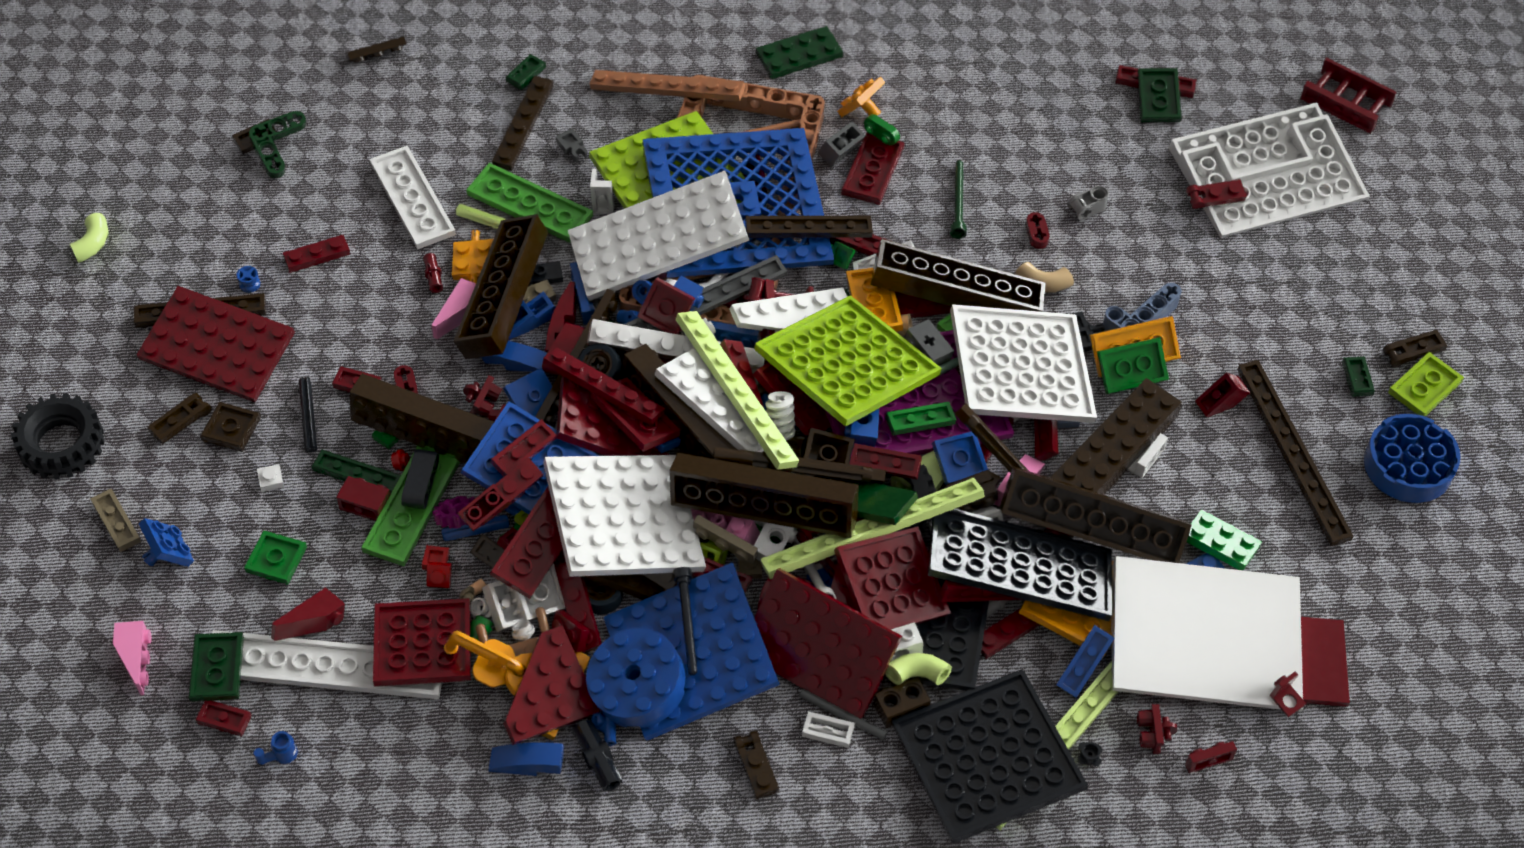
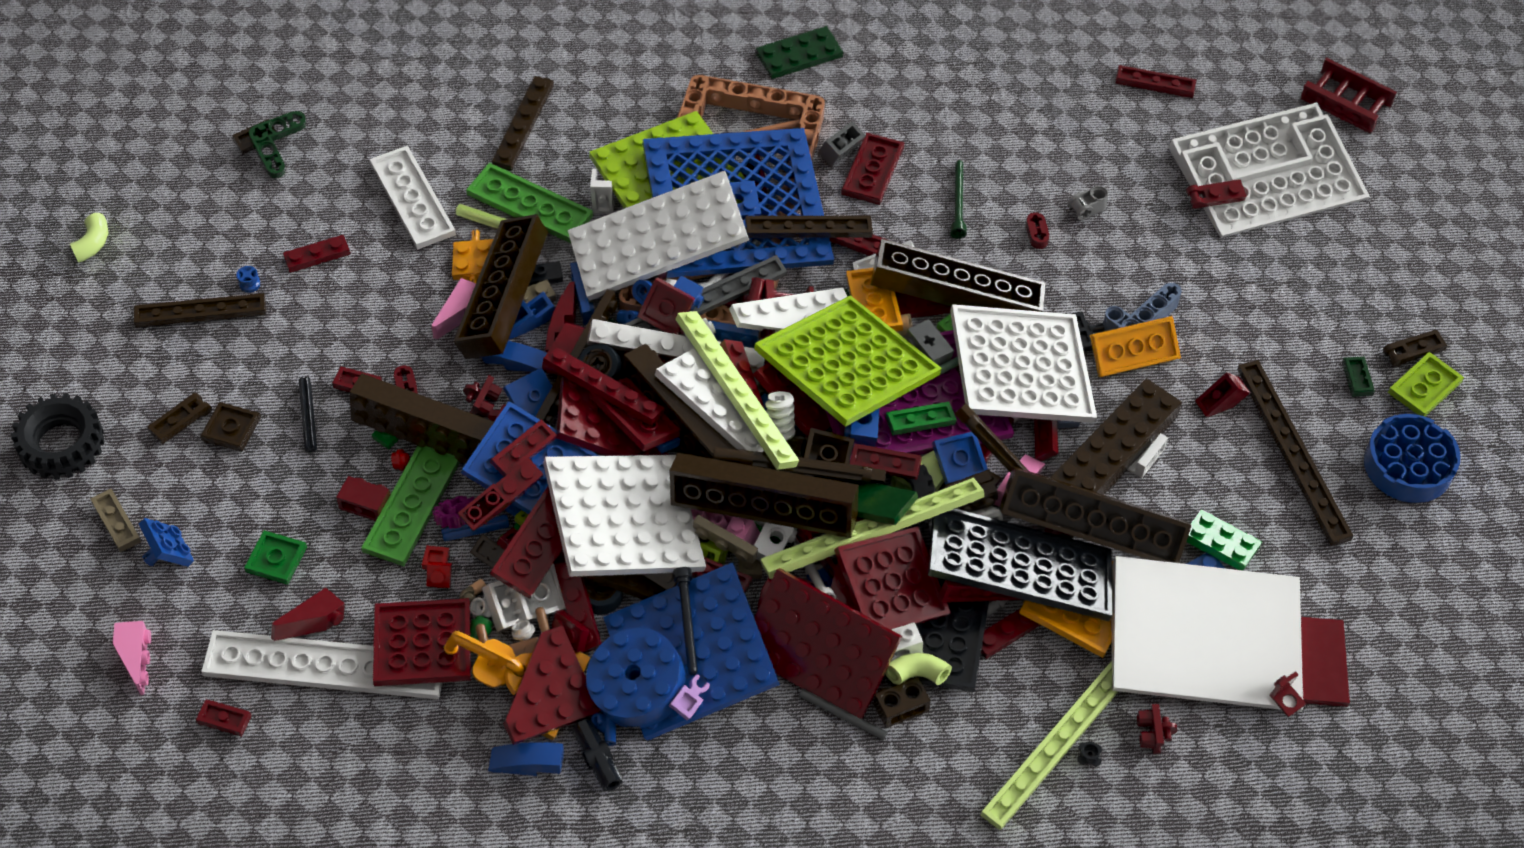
dark red plate [136,286,295,403] -> none
dark green tile [189,632,244,702] -> none
blue piece [254,731,298,765] -> none
white plate [257,464,284,492] -> none
dark green tile [312,449,401,494] -> none
dark brown plate [345,36,406,63] -> none
black beam [401,449,439,510] -> none
dark red pin [423,253,443,293] -> none
dark green plate [505,54,546,90] -> none
dark grey plate [555,128,587,162] -> none
nougat plate [589,70,745,101] -> none
dark brown plate [733,730,779,800] -> none
white tile [802,711,855,748] -> none
green plate [831,241,856,269] -> none
light orange plate [837,76,885,117] -> none
green plate [864,114,900,146] -> none
black plate [892,669,1088,844] -> none
tan cylinder [1015,262,1074,293] -> none
blue plate [1056,625,1115,698] -> none
green plate [1097,337,1169,394] -> none
dark green tile [1137,68,1182,122] -> none
dark red plate [1185,741,1237,774] -> none
none -> lavender plate [669,675,710,721]

